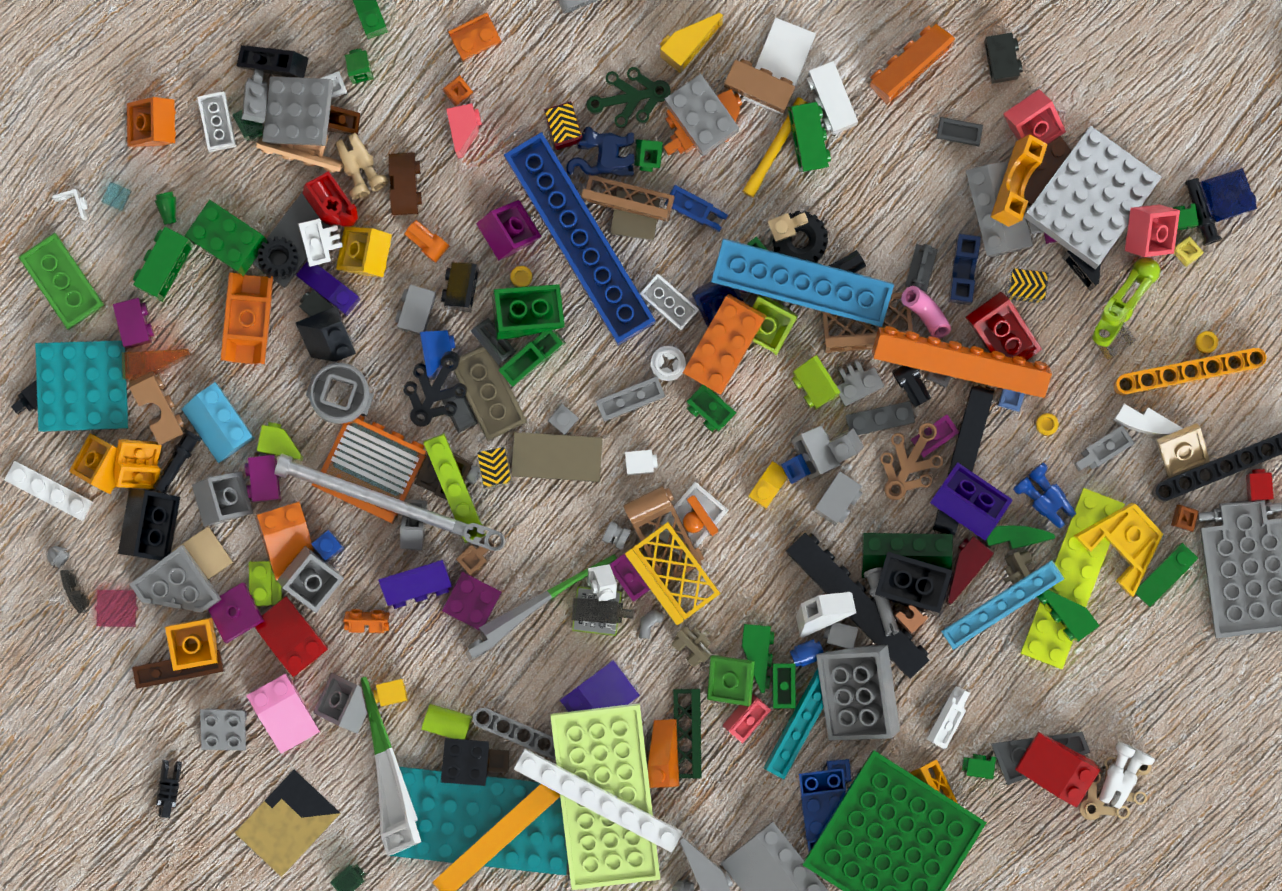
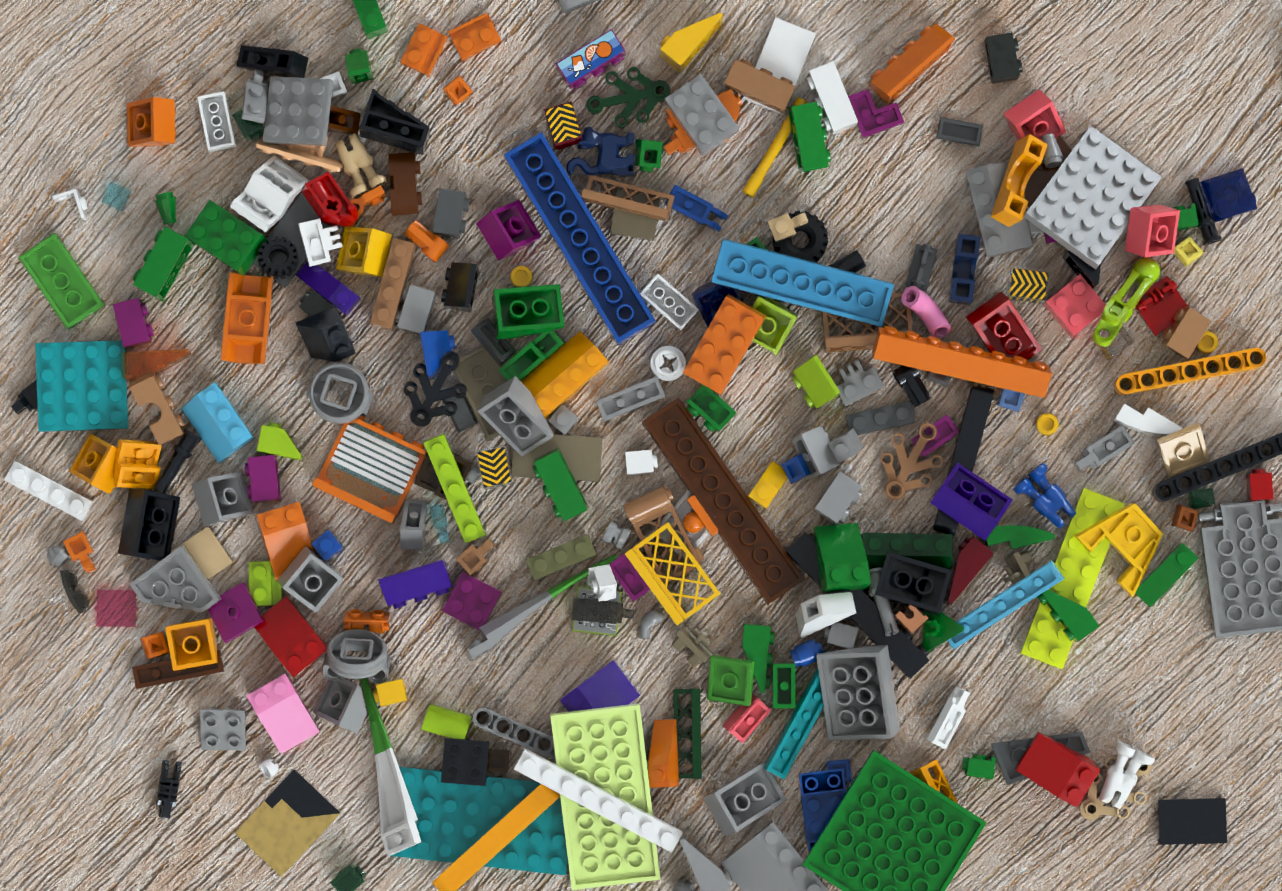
flat silver piece [274,453,506,551] -> none
coral slope [446,103,482,159] -> none
none -> orange plate [63,531,96,573]
none -> orange tile [140,631,169,660]
none -> white bracket [230,155,310,232]
none -> white hinge [259,759,279,779]
none -> light grey piece [323,629,390,683]
none -> orange plate [350,185,387,217]
none -> black wedge [359,89,430,155]
none -> medium nougat brick [370,238,416,331]
none -> orange plate [400,23,448,77]
none -> clear light blue bar [430,504,450,544]
none -> dark grey brick [432,188,470,239]
none -> light grey slope [477,376,554,457]
none -> light orange slope [521,331,609,419]
none -> olive arch [526,534,597,581]
none -> green brick [532,447,588,521]
none -> brick [556,29,626,89]
none -> reddish brown plate [642,397,805,605]
none -> light grey slope [703,761,786,836]
none -> green slope [813,523,871,593]
none -> magenta plate [848,89,904,139]
none -> green piece [923,612,964,652]
none -> light grey cone [1041,134,1064,168]
none -> coral brick [1043,274,1106,338]
none -> red hinge [1136,276,1188,336]
none -> black tile [1158,798,1227,845]
none -> medium nougat brick [1161,306,1212,359]
none -> clear green slope [1188,488,1215,509]

